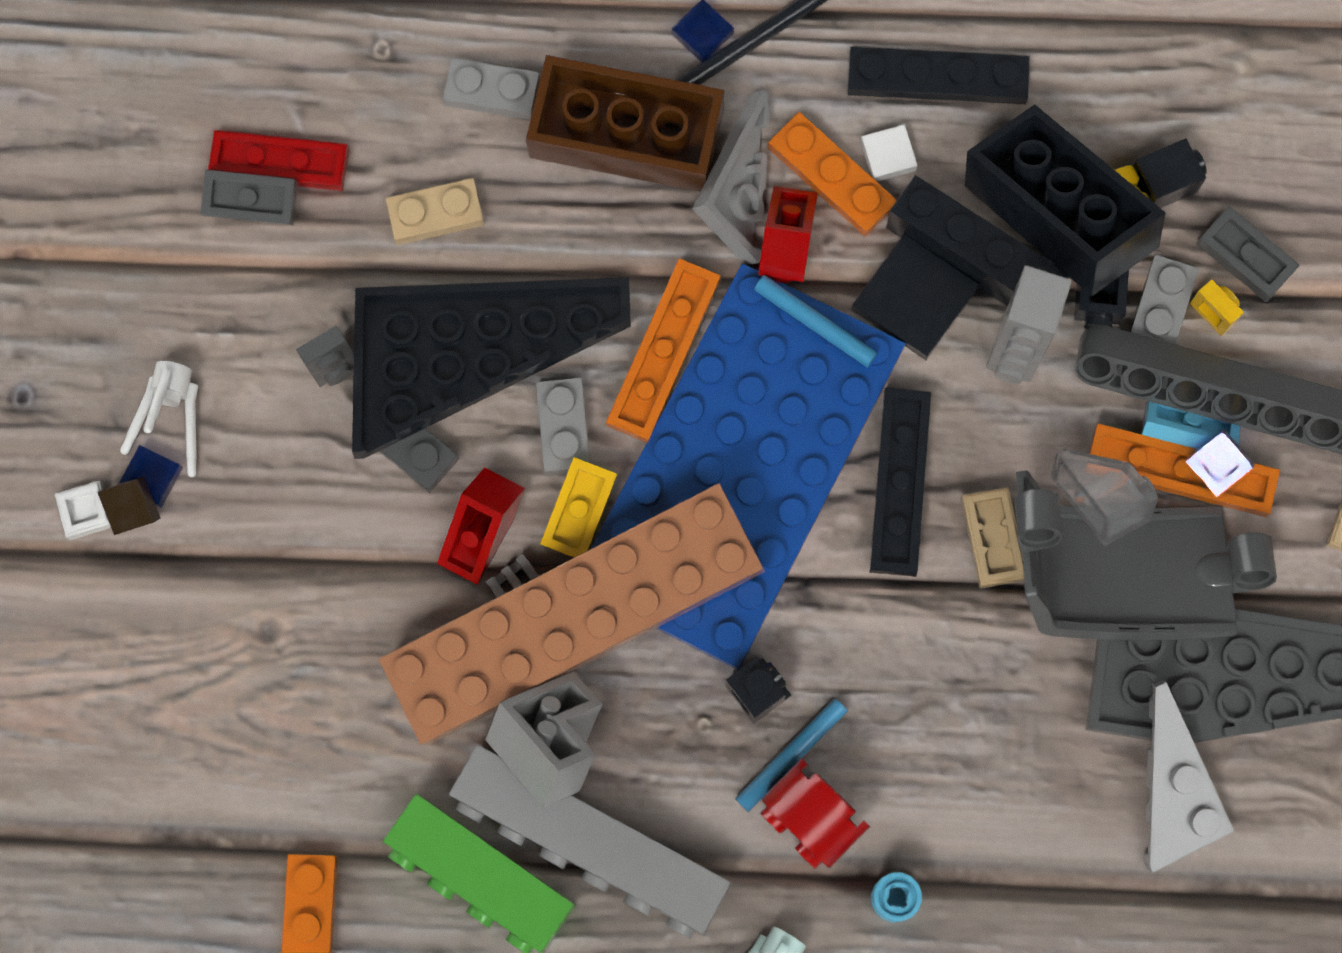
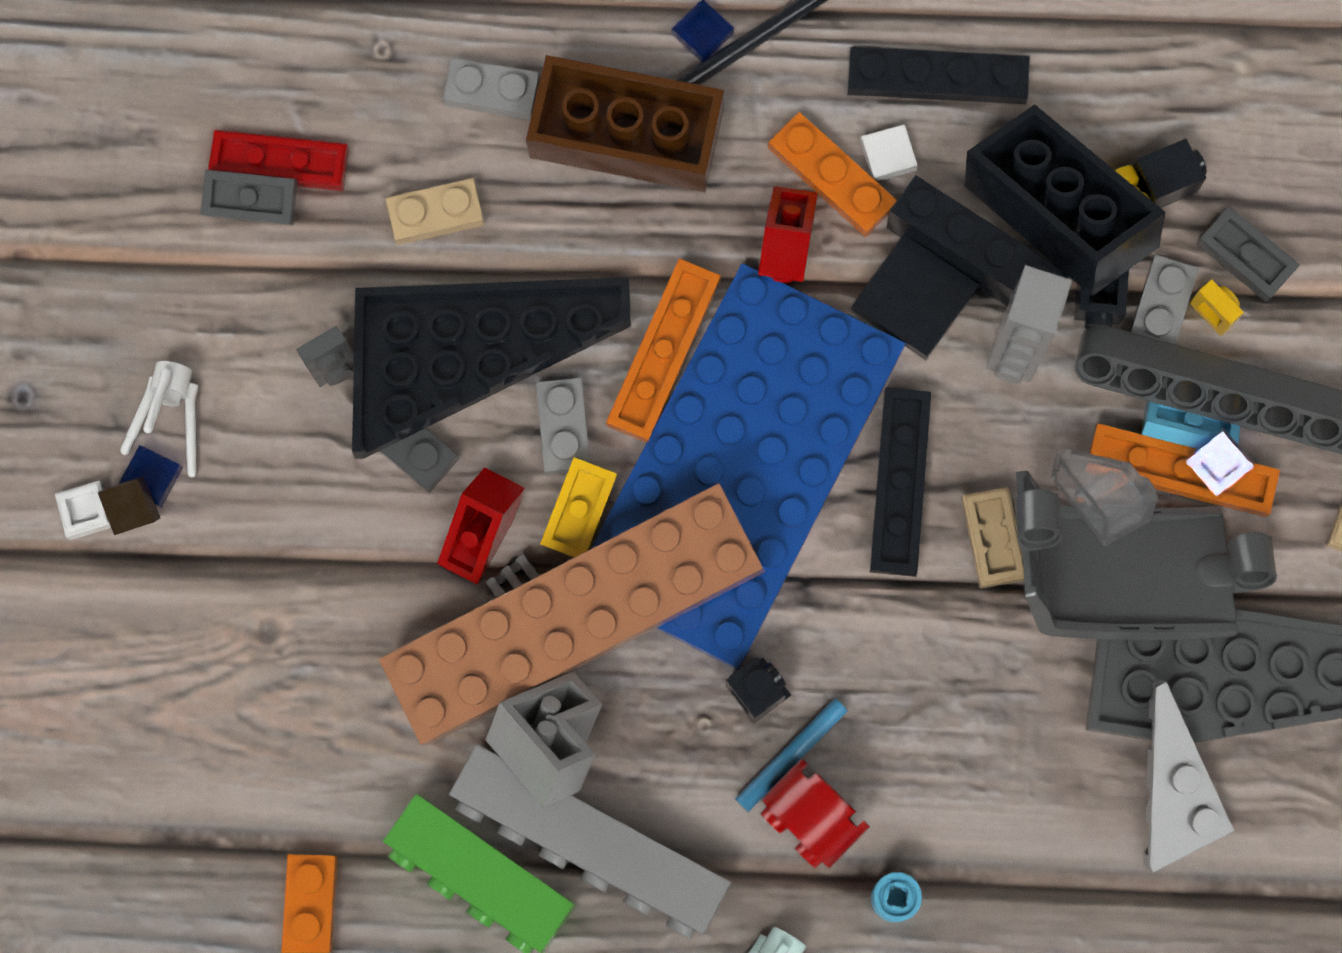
light grey wing [692,89,770,265] -> none
dark azure bar [754,275,878,368] -> none

